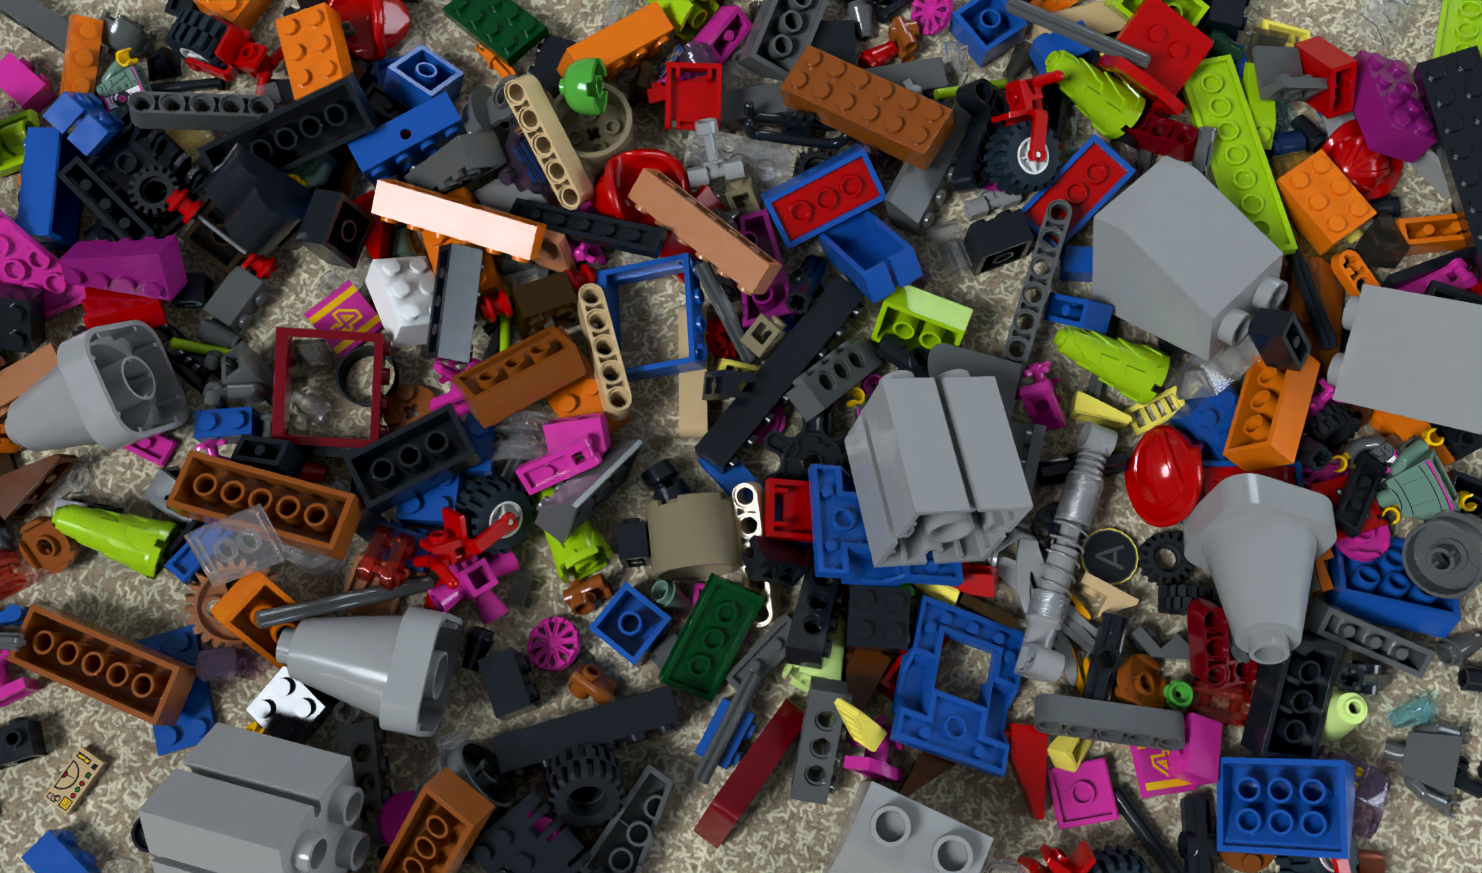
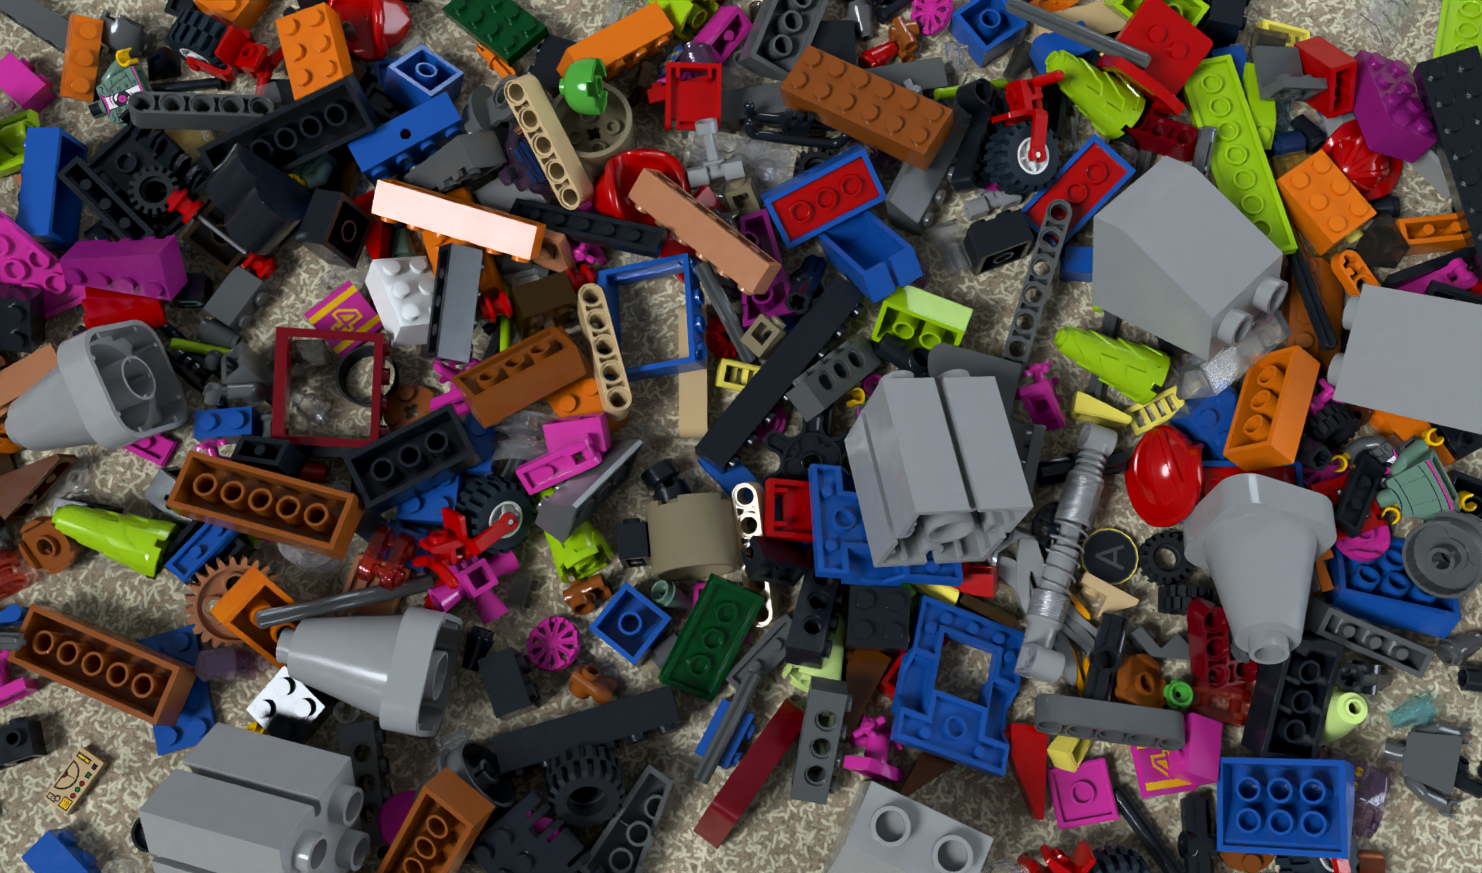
blue piece [42,91,124,156] -> none
clear tile [184,504,290,588] -> none
black hinge [702,370,756,401] -> none
light yellow slope [834,698,887,752] -> none
blue brick [1043,292,1114,334] -> none
clear green cone [1207,28,1245,64] -> none
black brick [1247,308,1312,372] -> none

